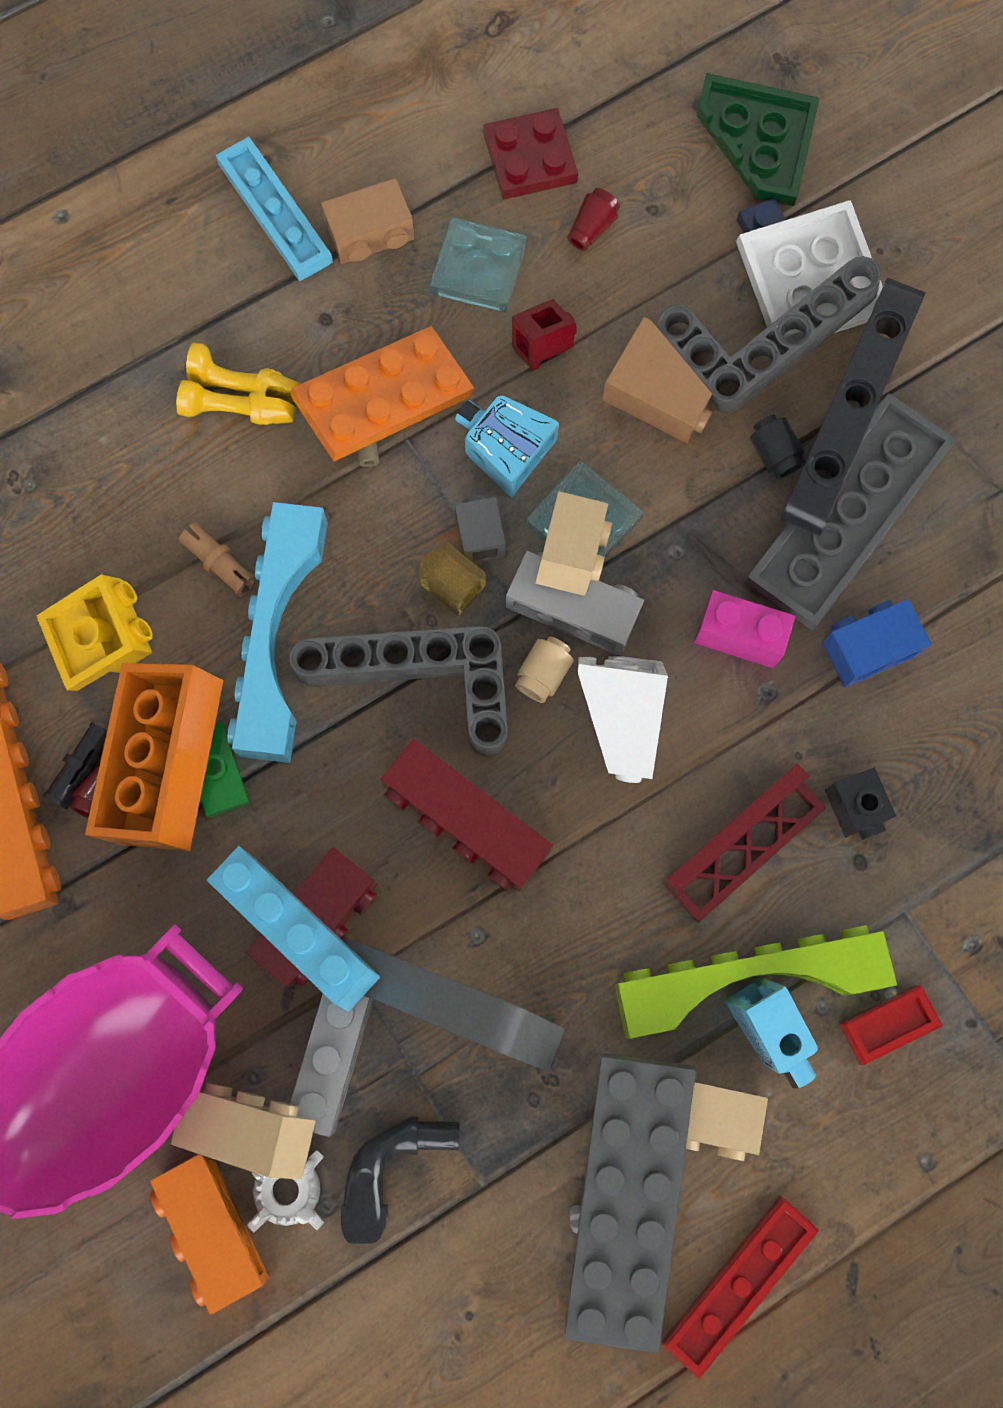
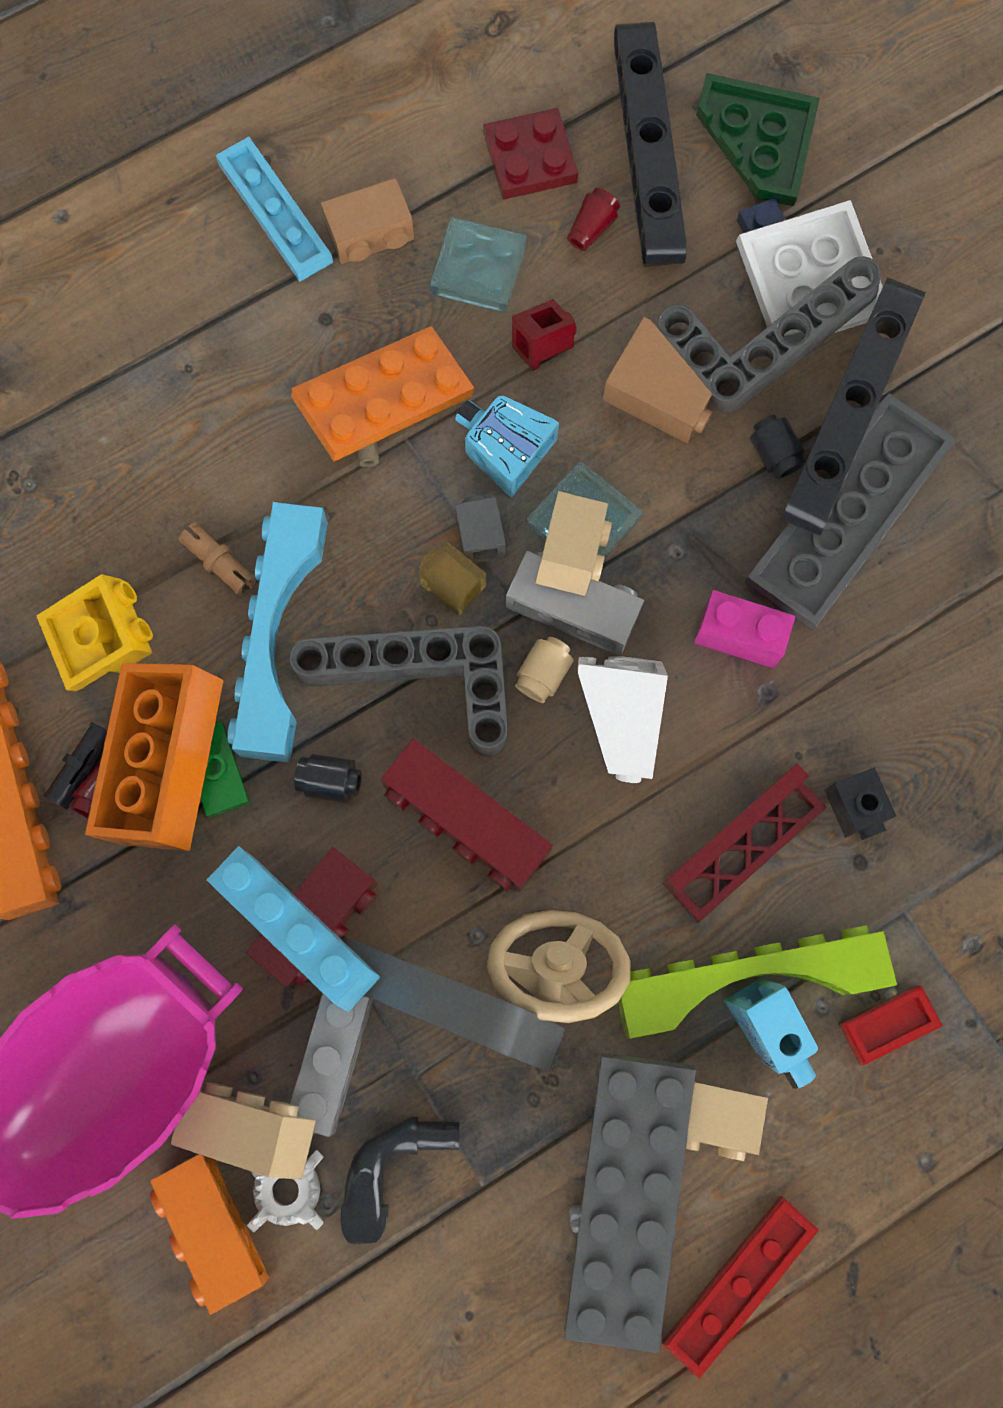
yellow piece [176,342,300,425] -> none
blue brick [822,599,932,688] -> none
none -> black brick [294,754,362,803]
none -> tan piece [486,910,631,1023]
none -> black beam [614,22,686,267]

